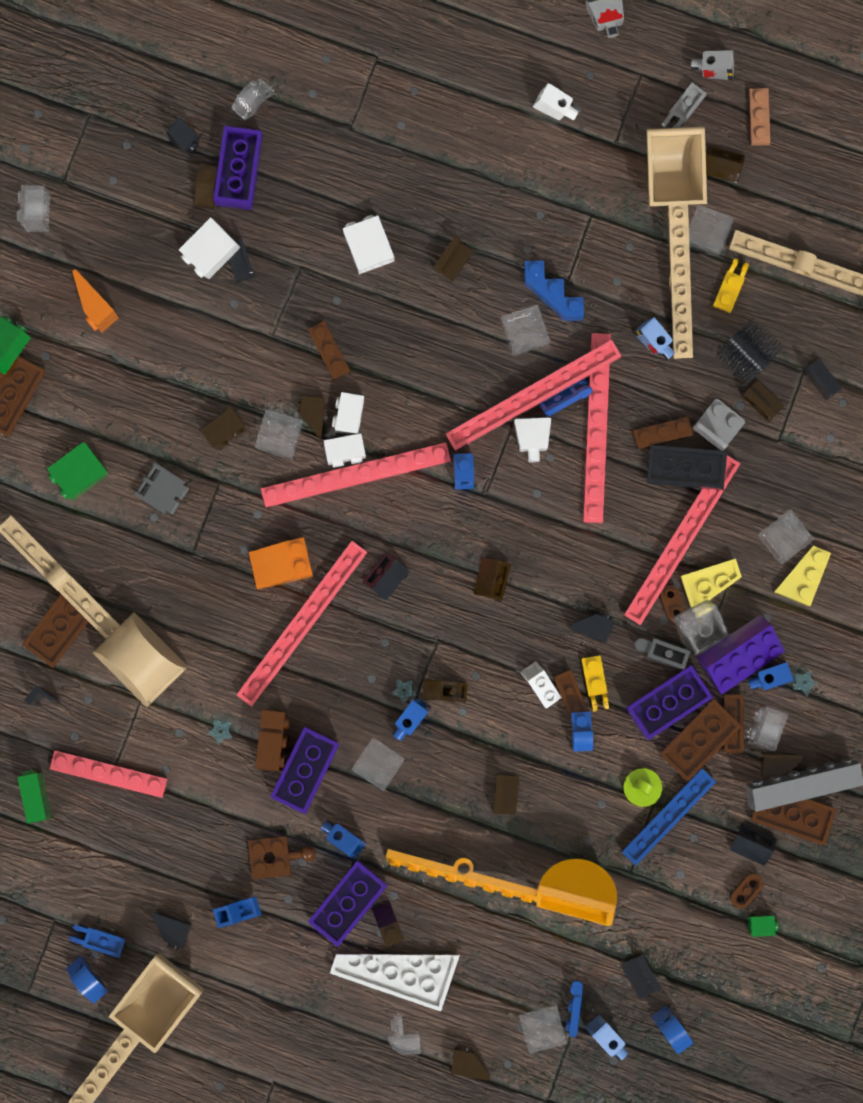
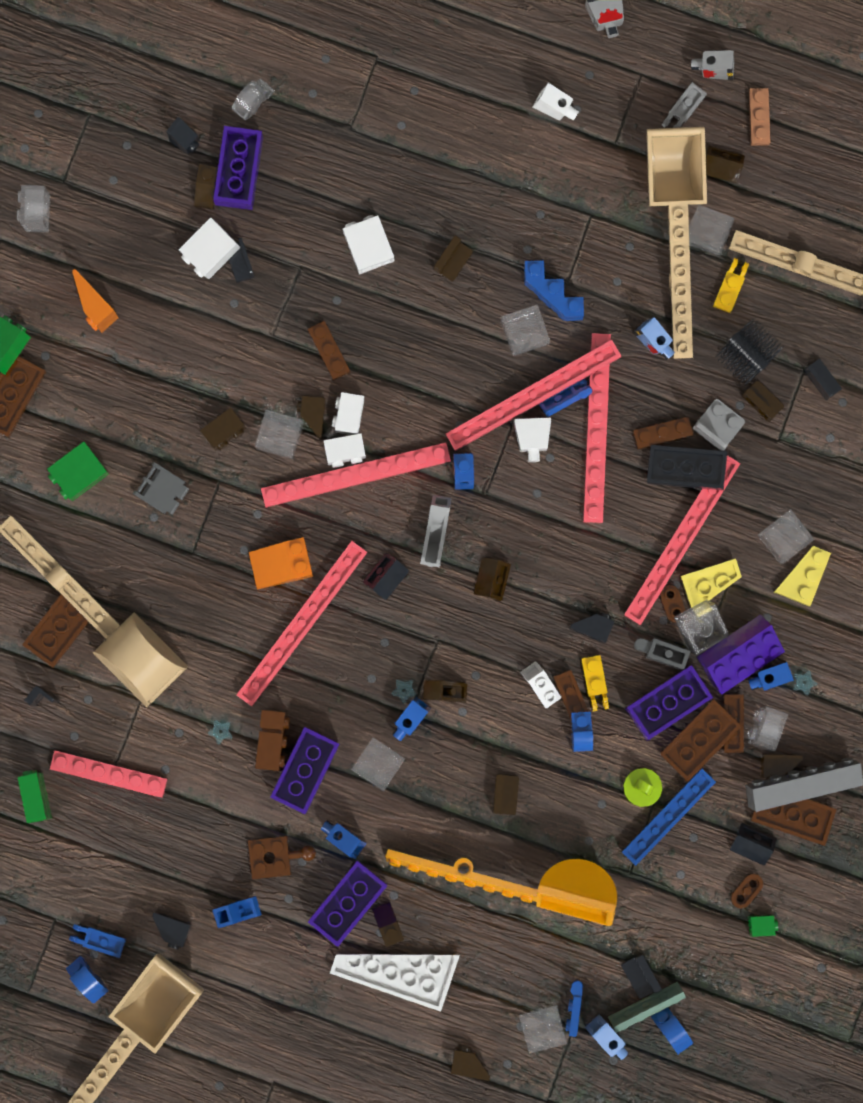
clear brick [388,1013,421,1055] -> none
none -> light grey arch [420,495,452,567]
none -> sand green plate [608,982,686,1033]

